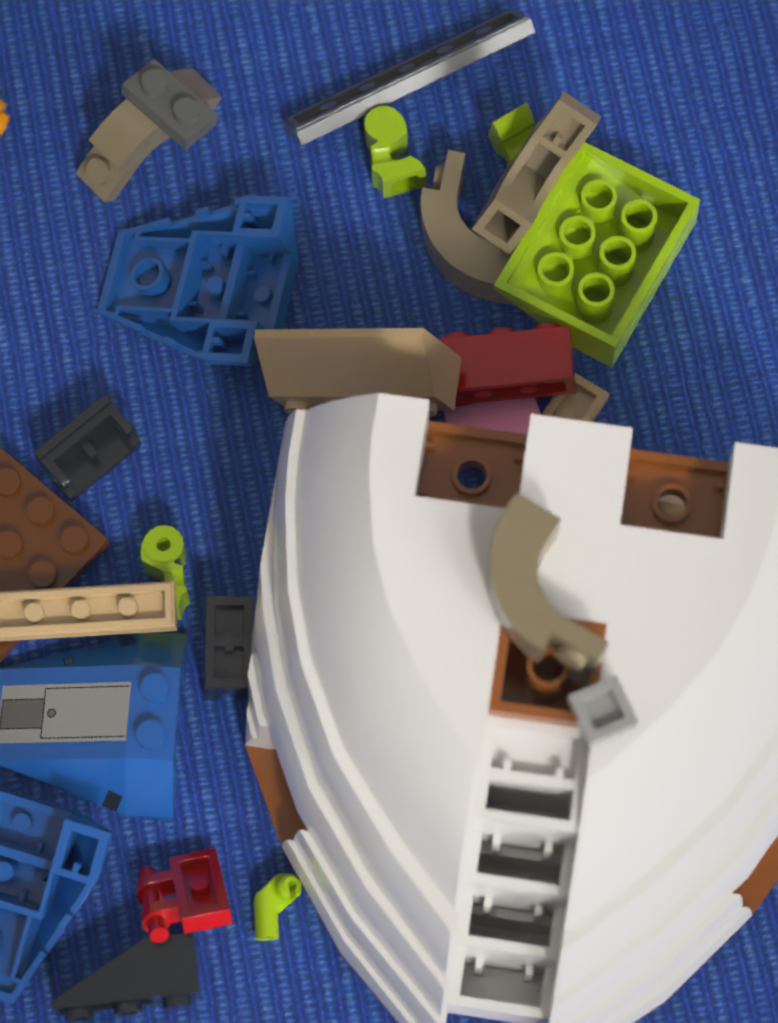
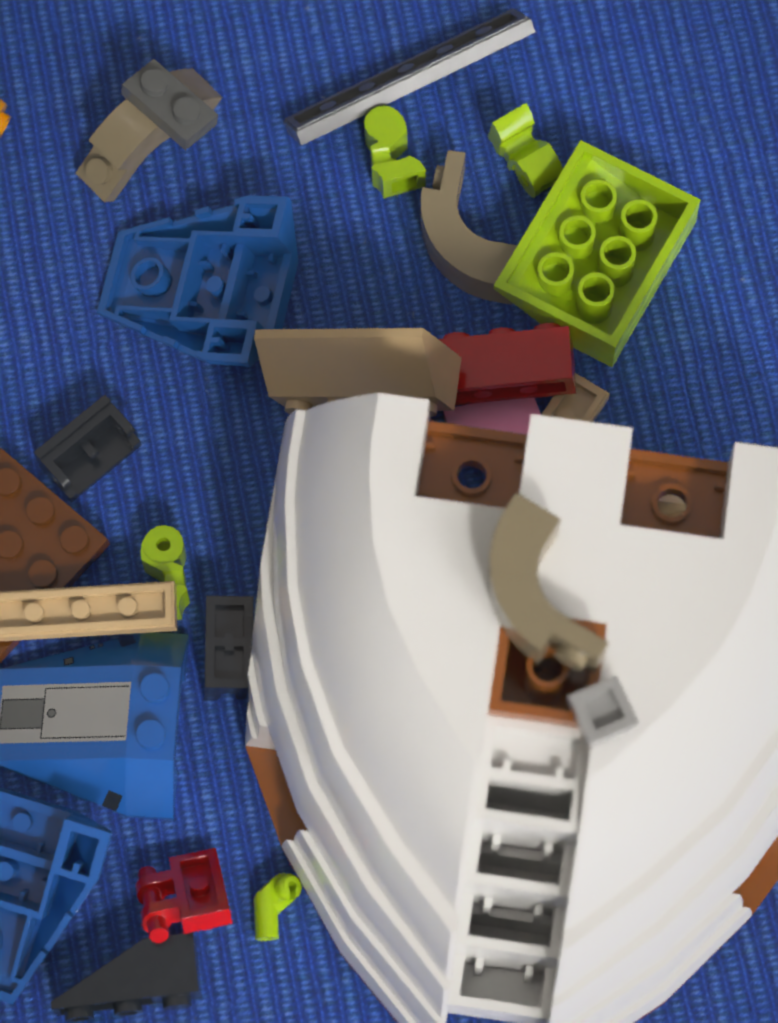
dark tan arch [472,91,601,255] -> none

